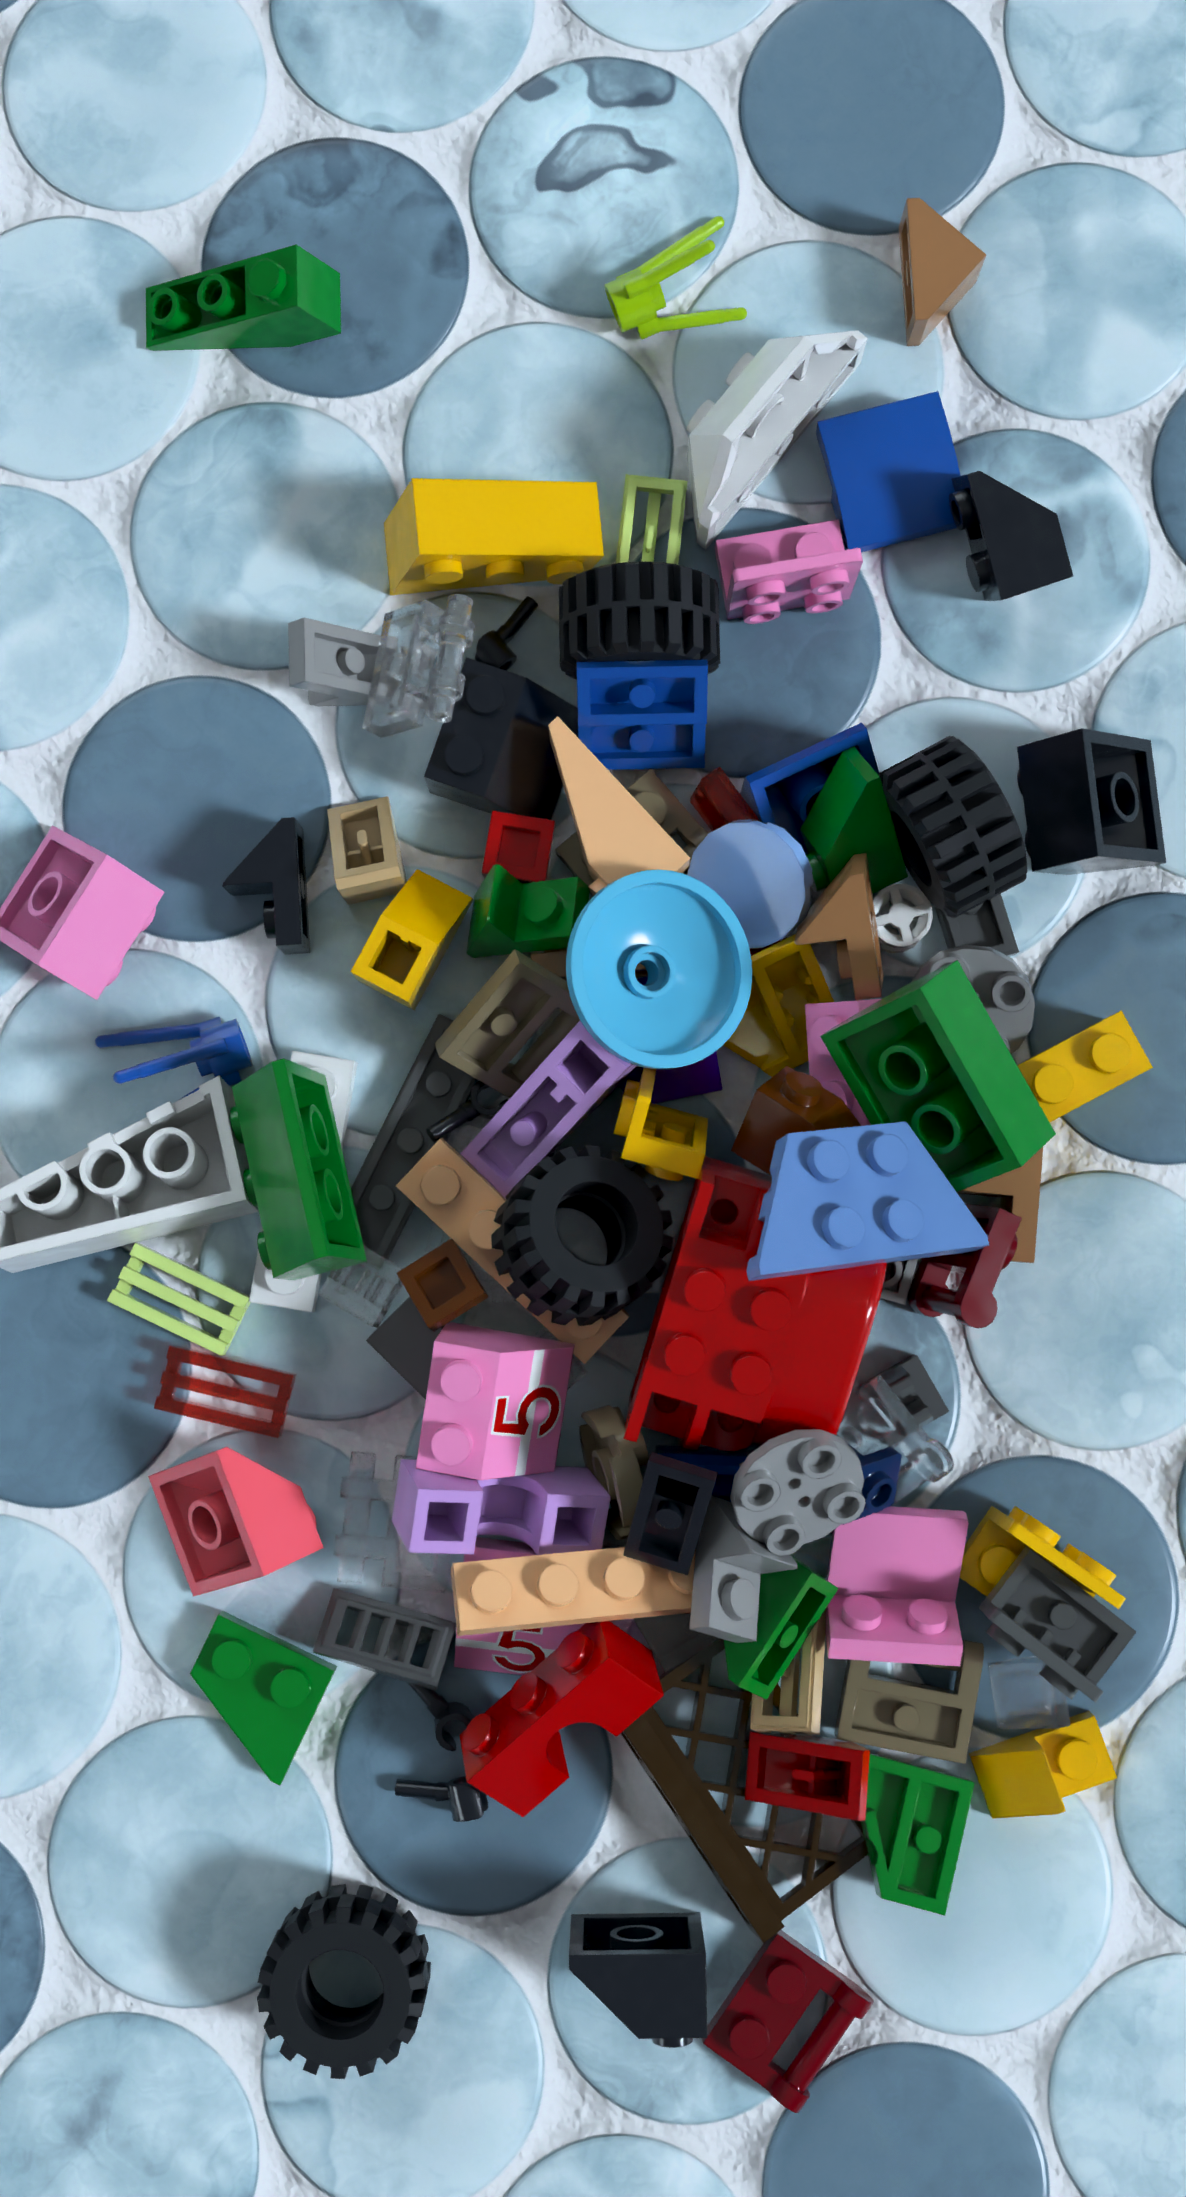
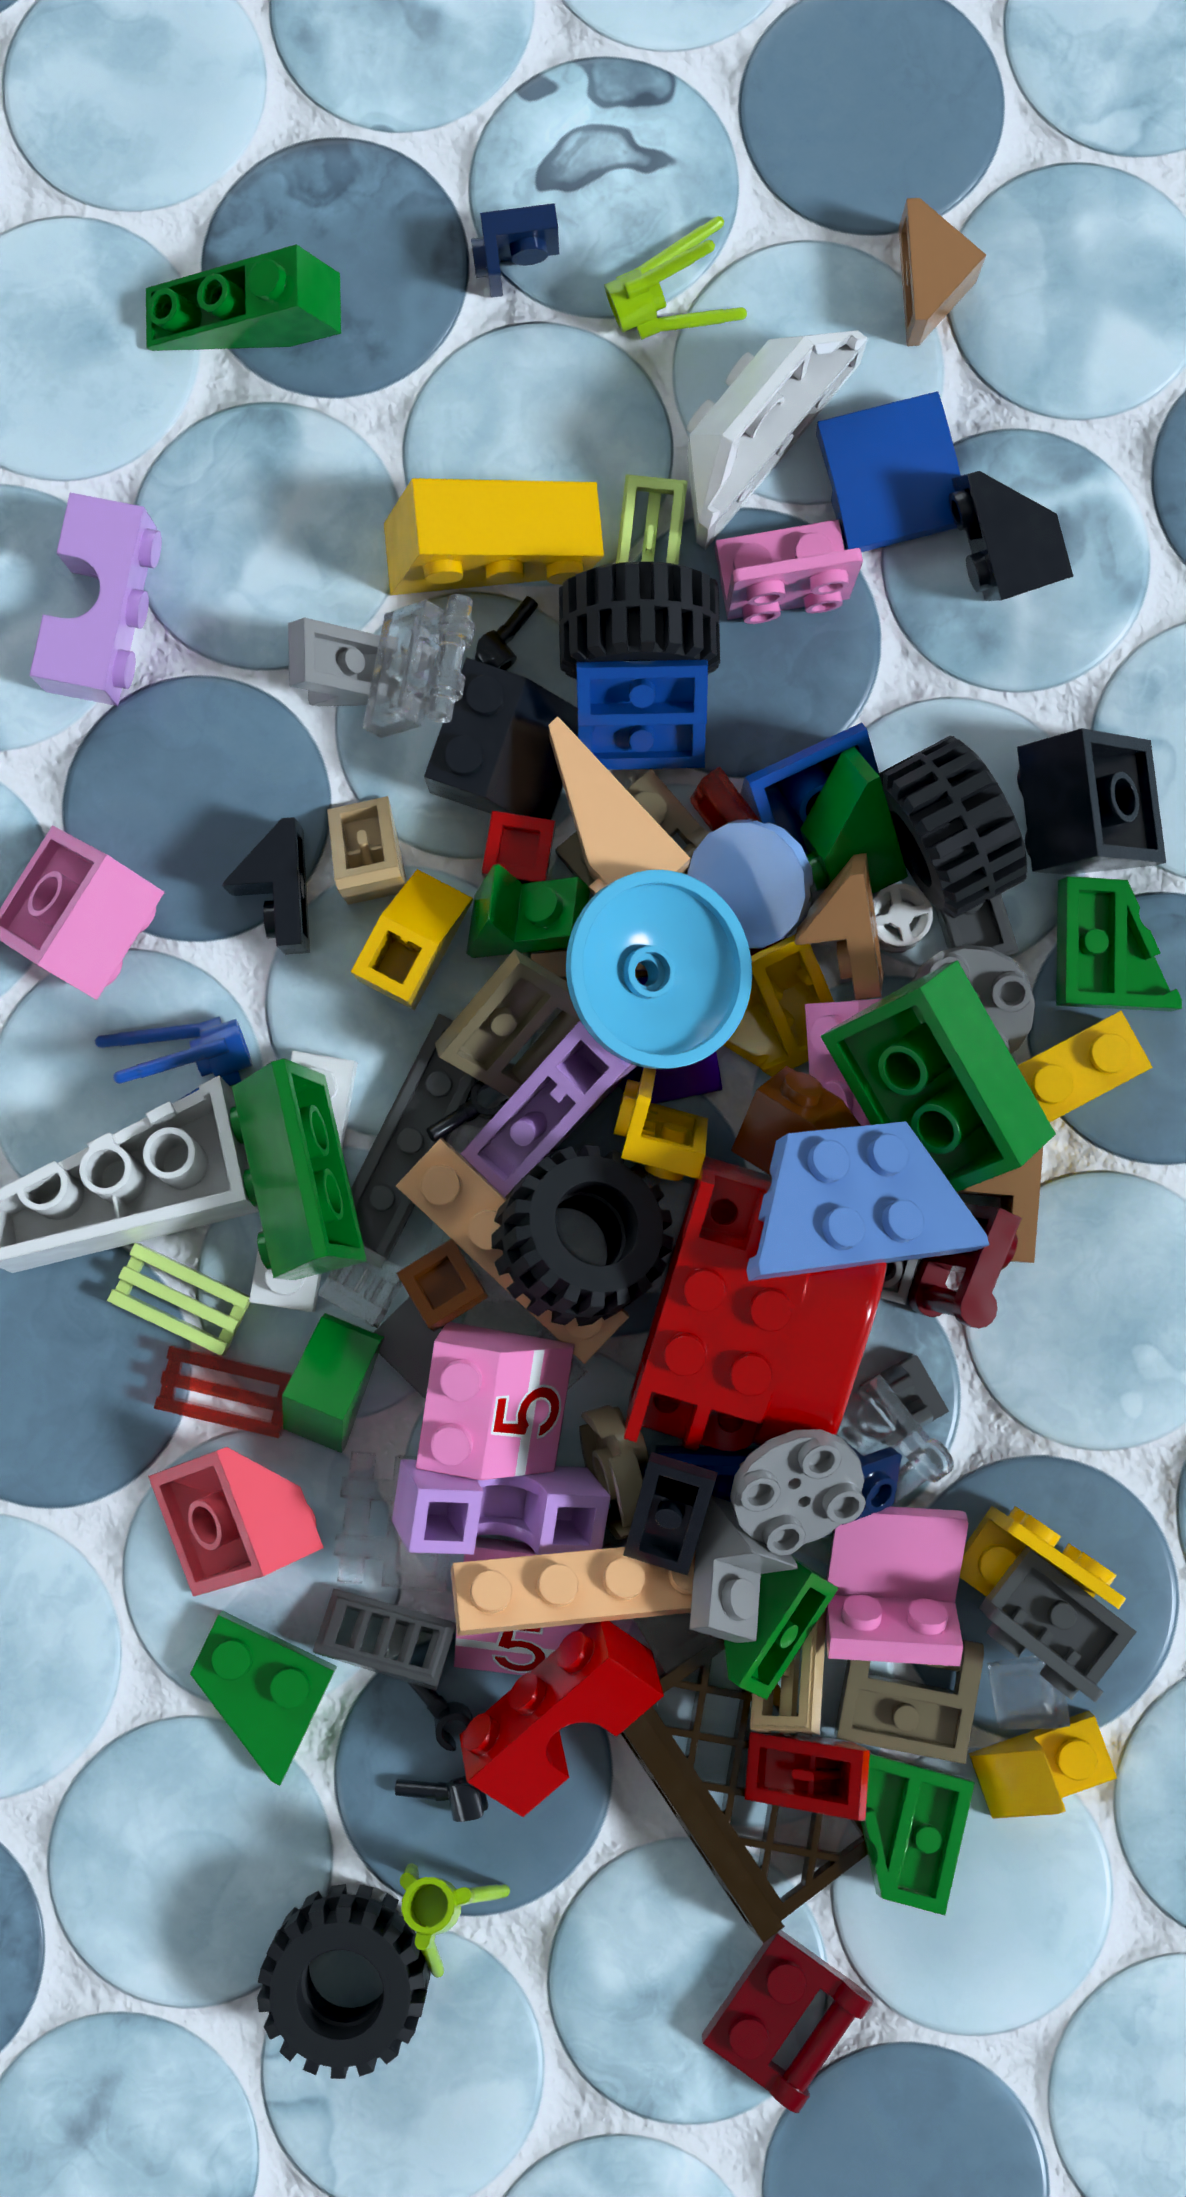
black slope [569,1913,707,2048] -> none
none -> lavender arch [29,492,162,706]
none -> green slope [282,1313,384,1453]
none -> lime plant [400,1863,510,1978]
none -> dark blue bracket [471,203,559,298]
none -> green wing [1056,876,1182,1012]

